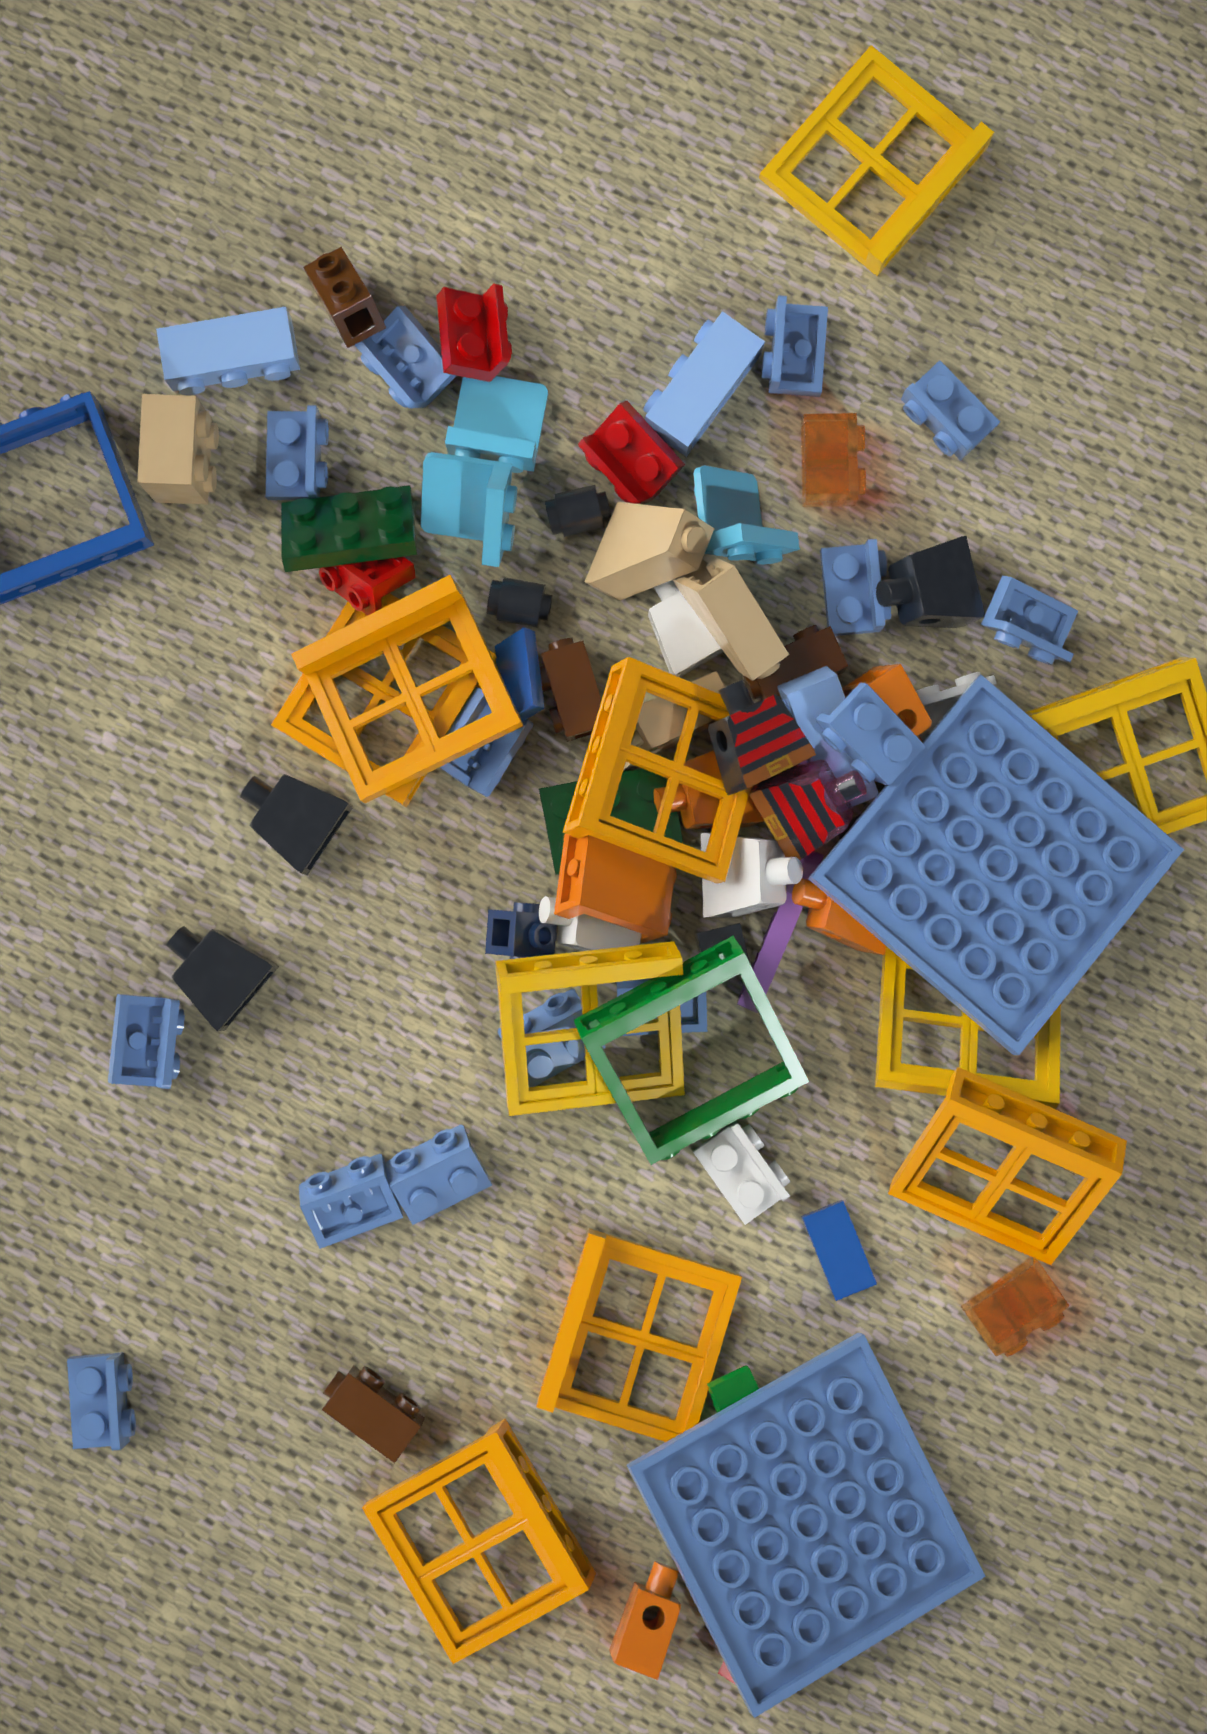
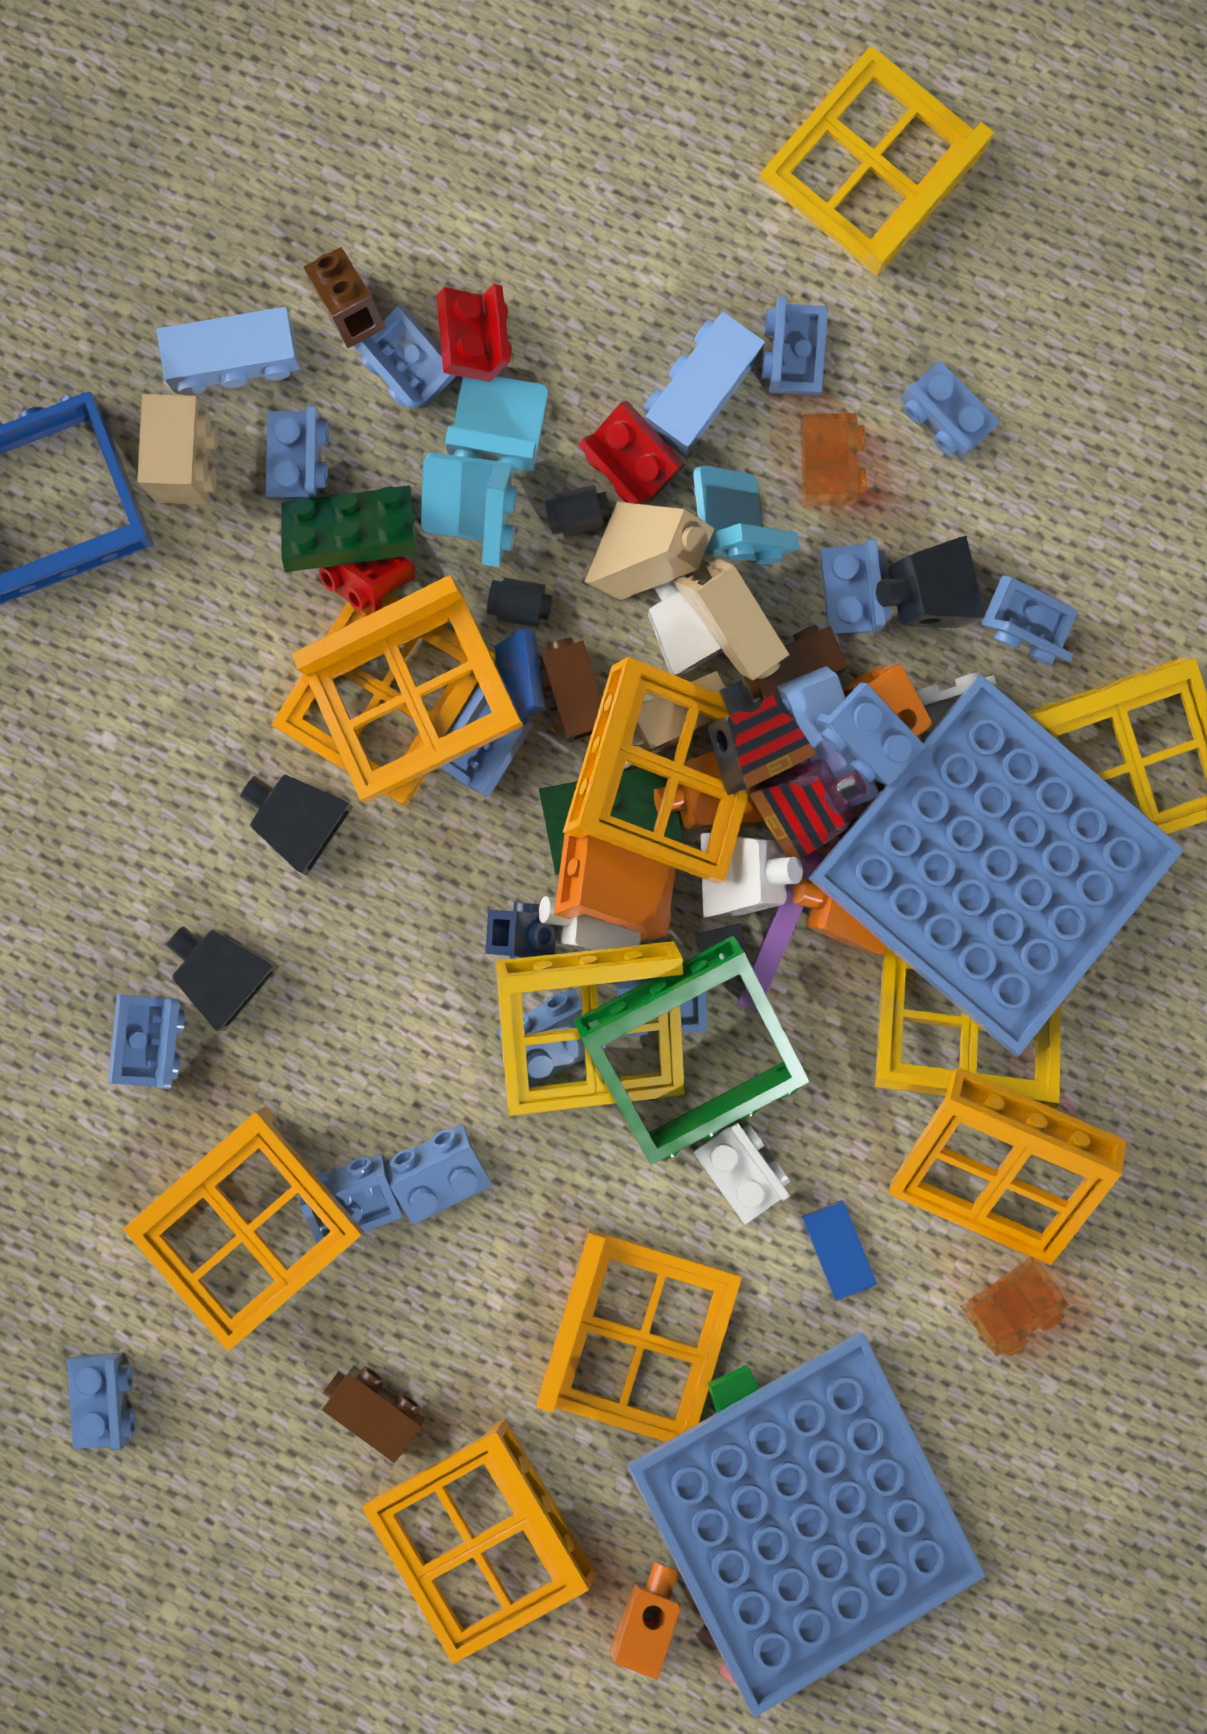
none -> light orange window [123,1106,365,1352]

